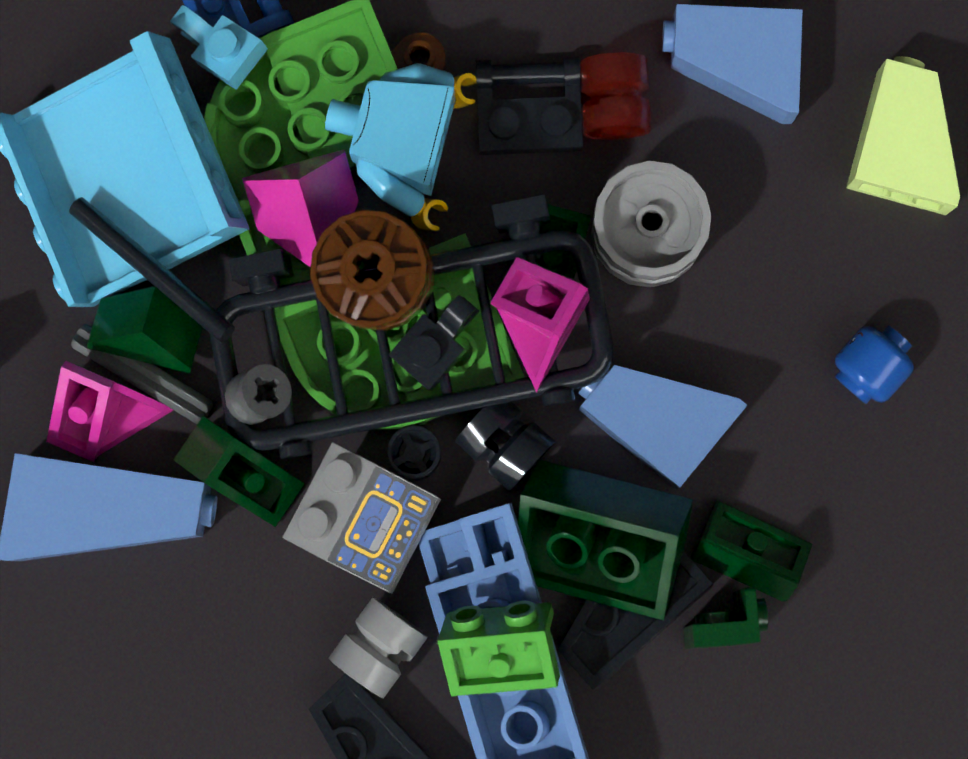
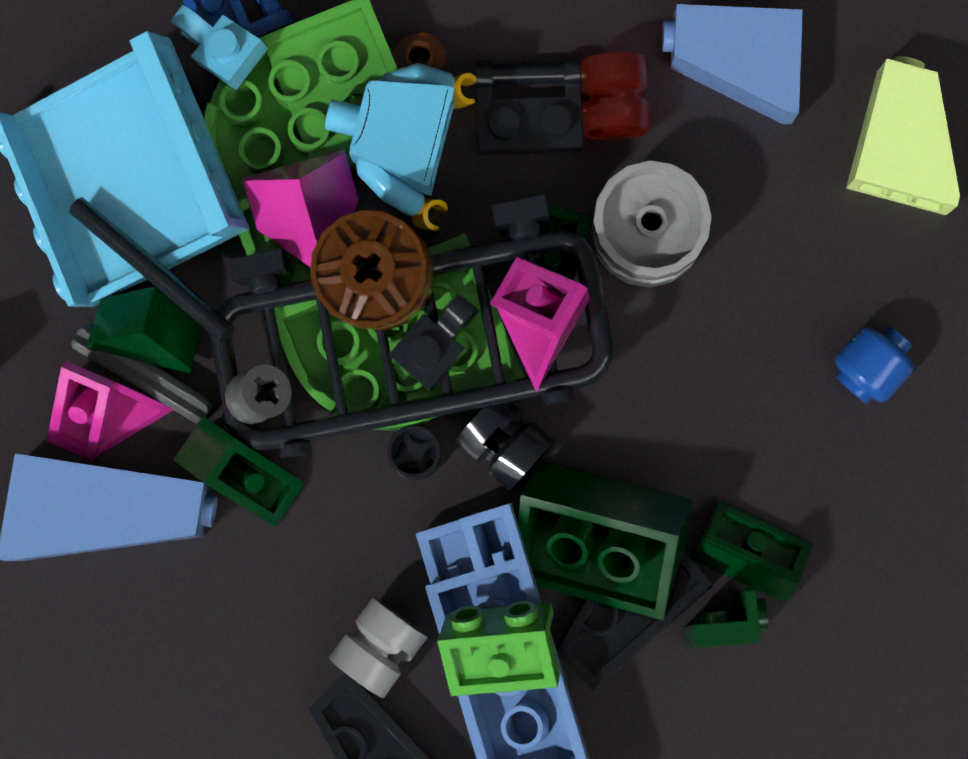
slope [282,442,441,594] -> none
medium blue slope [579,365,747,490] -> none

